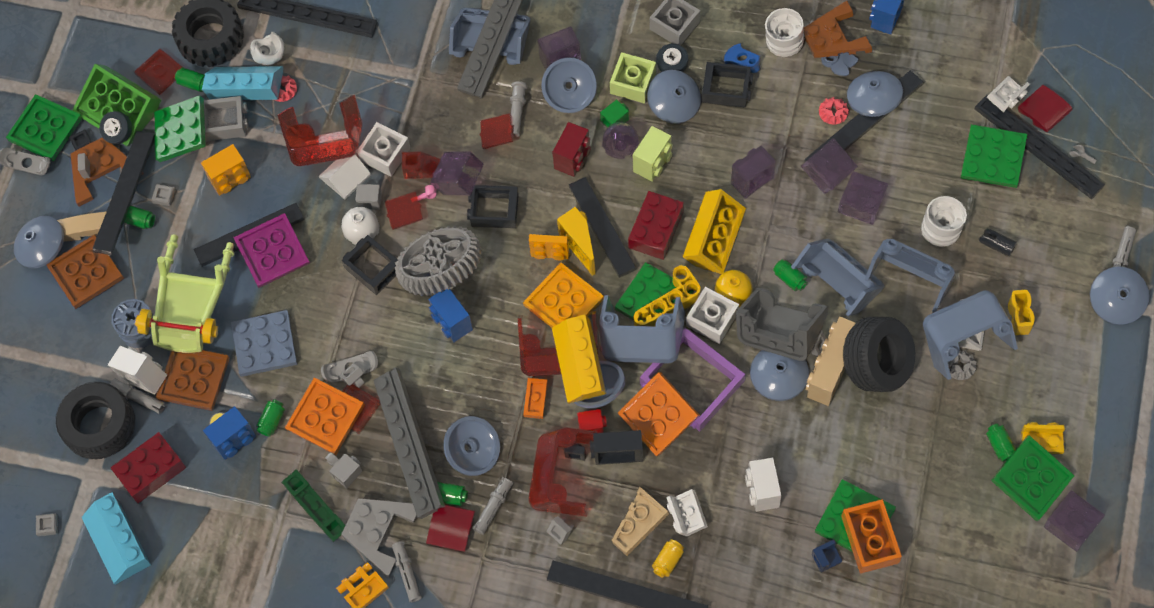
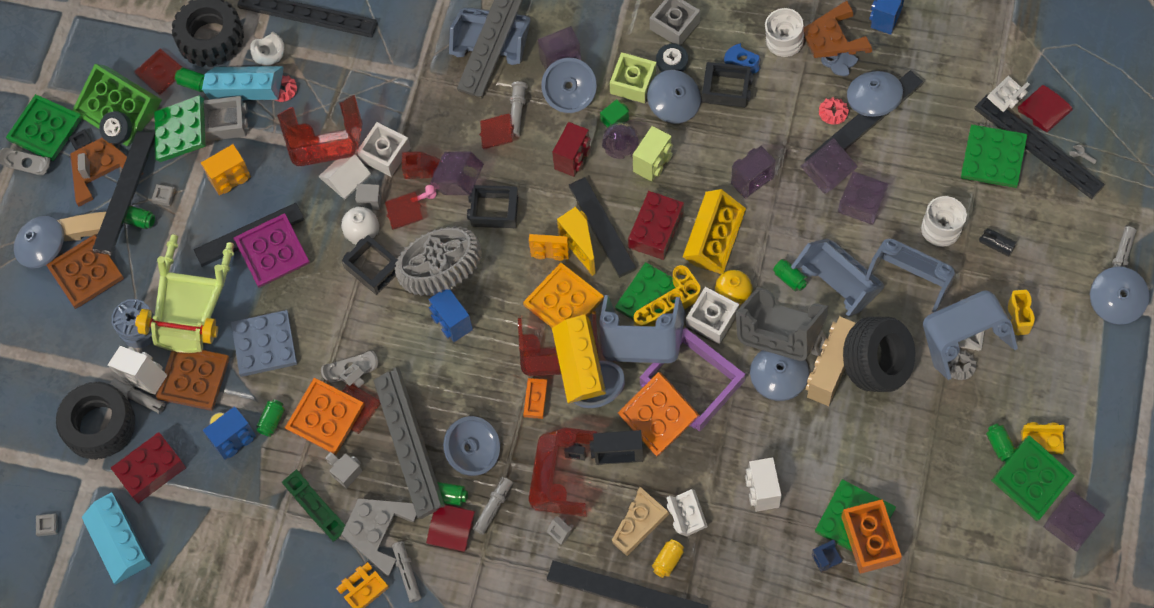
red brick [577,409,607,437] -> none

